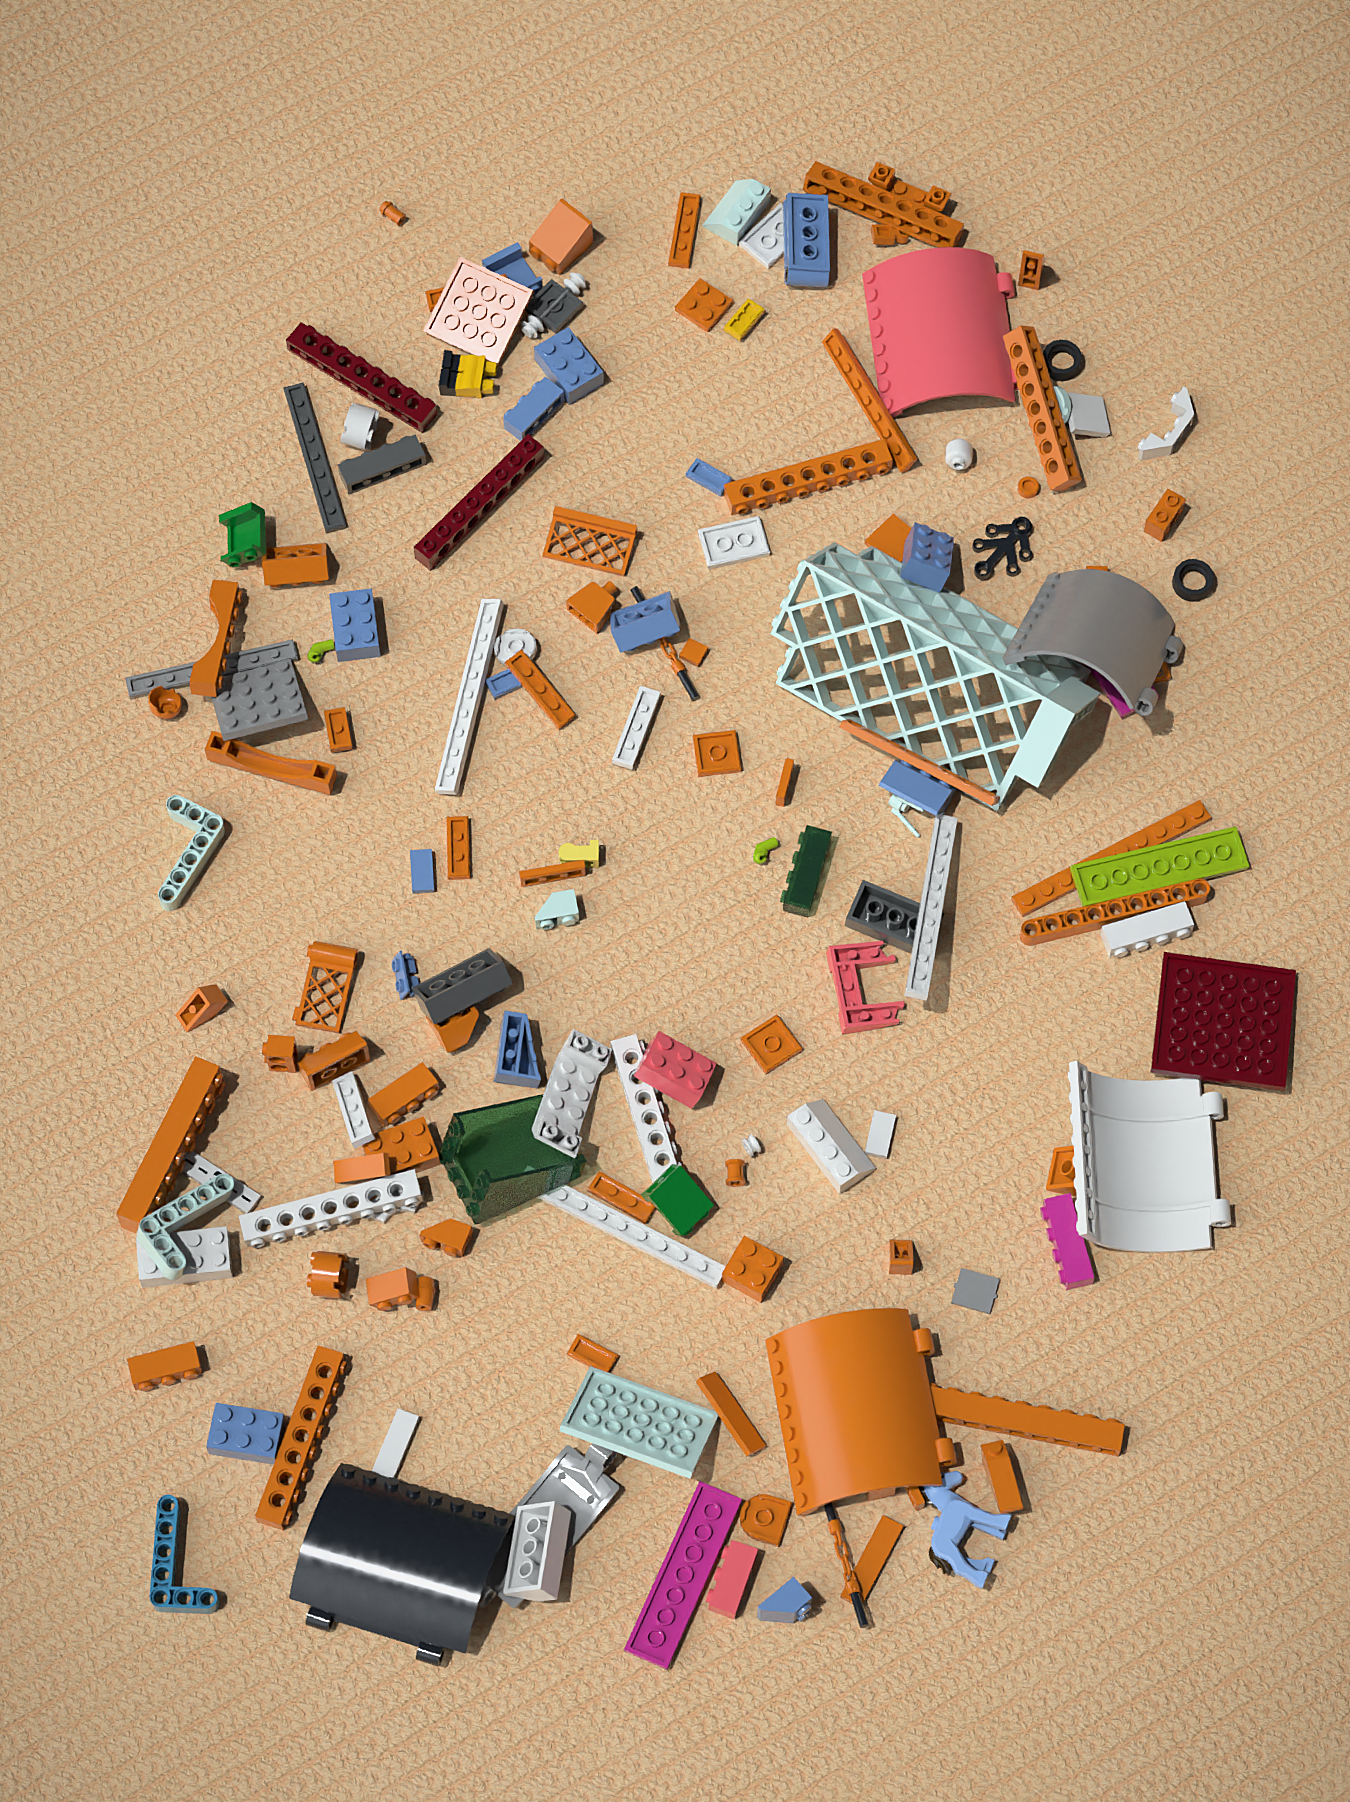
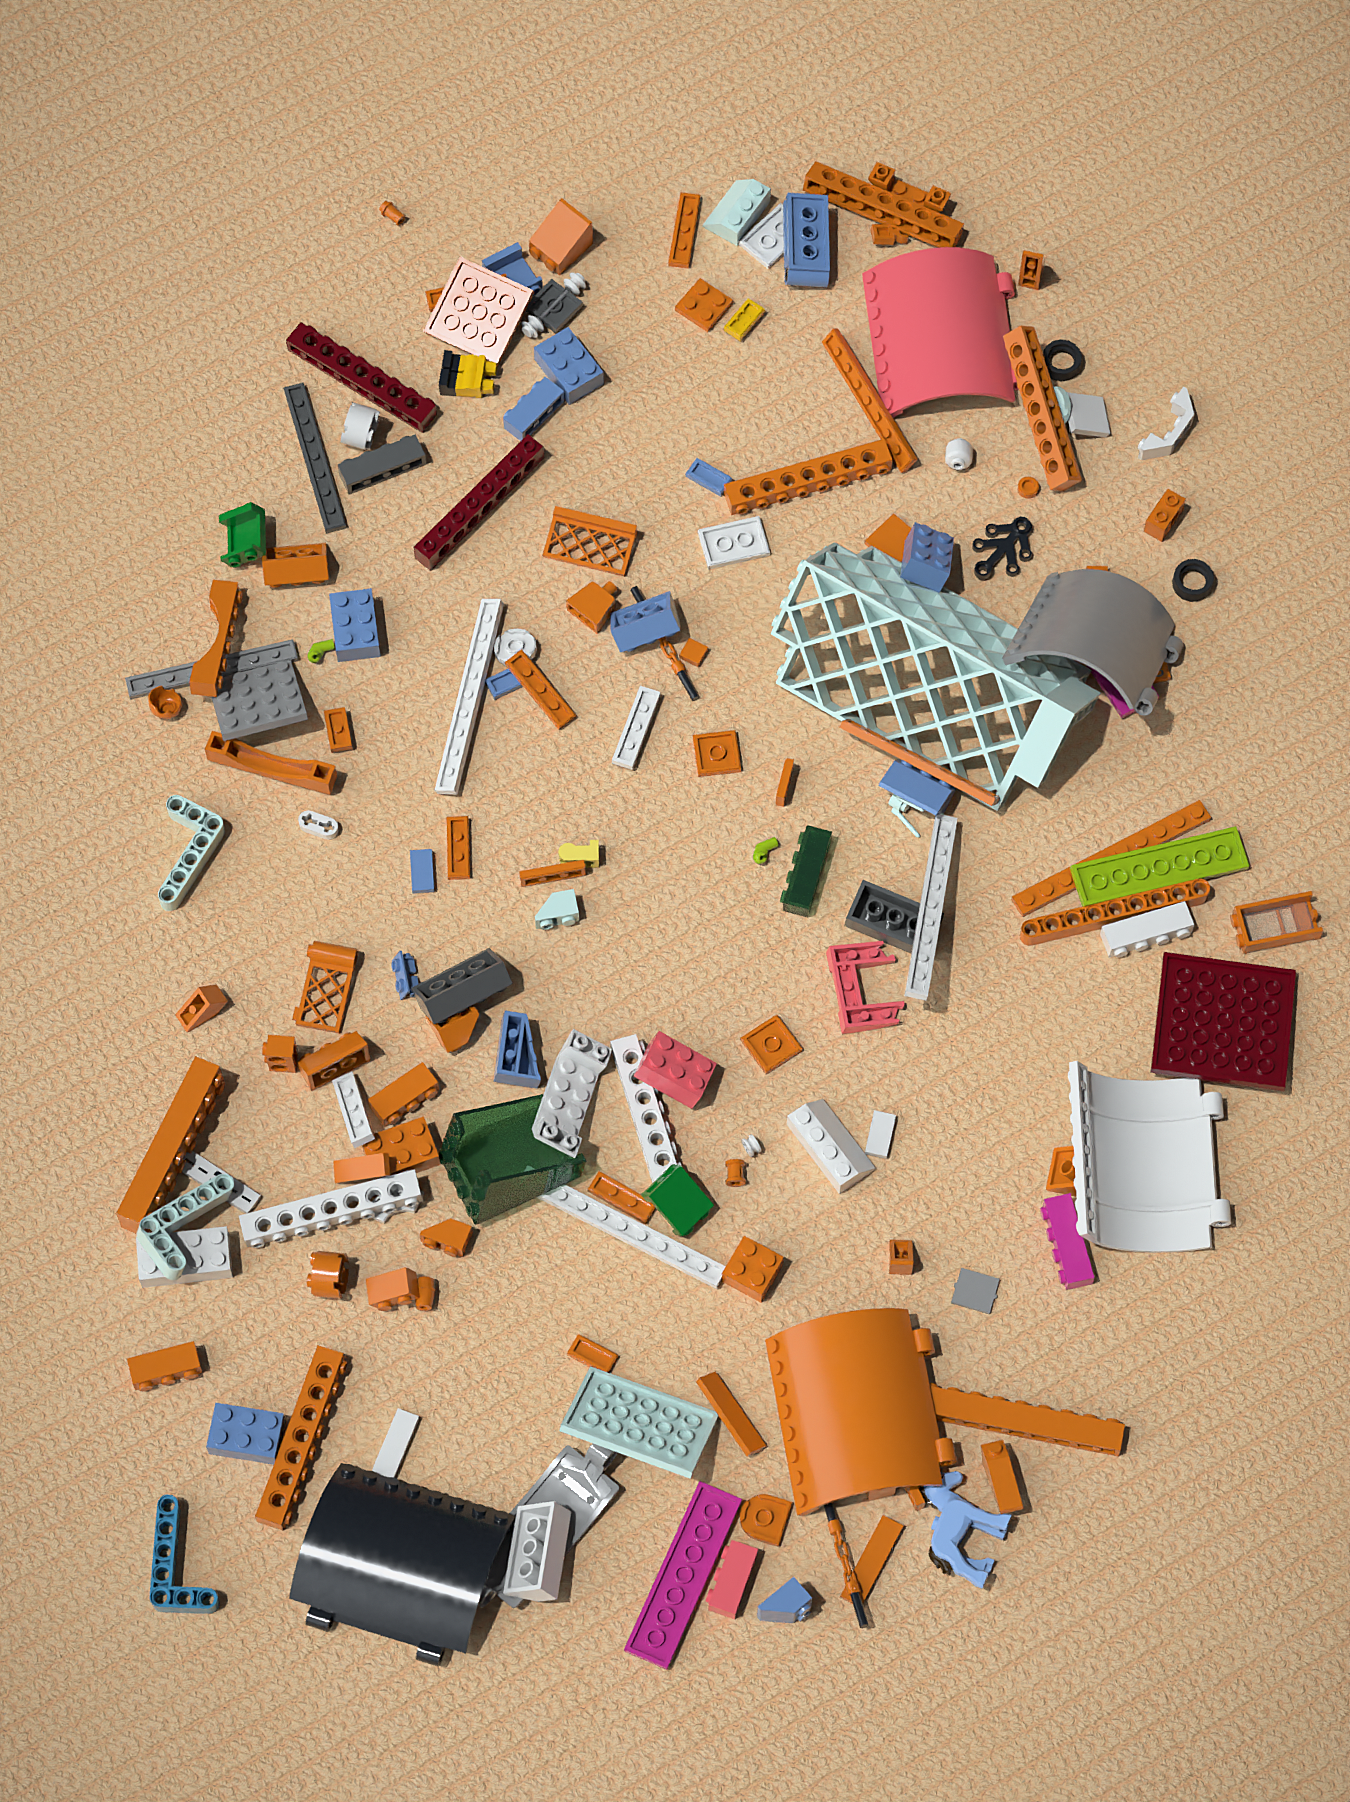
none -> white beam [298,811,339,840]
none -> door [1230,891,1323,954]

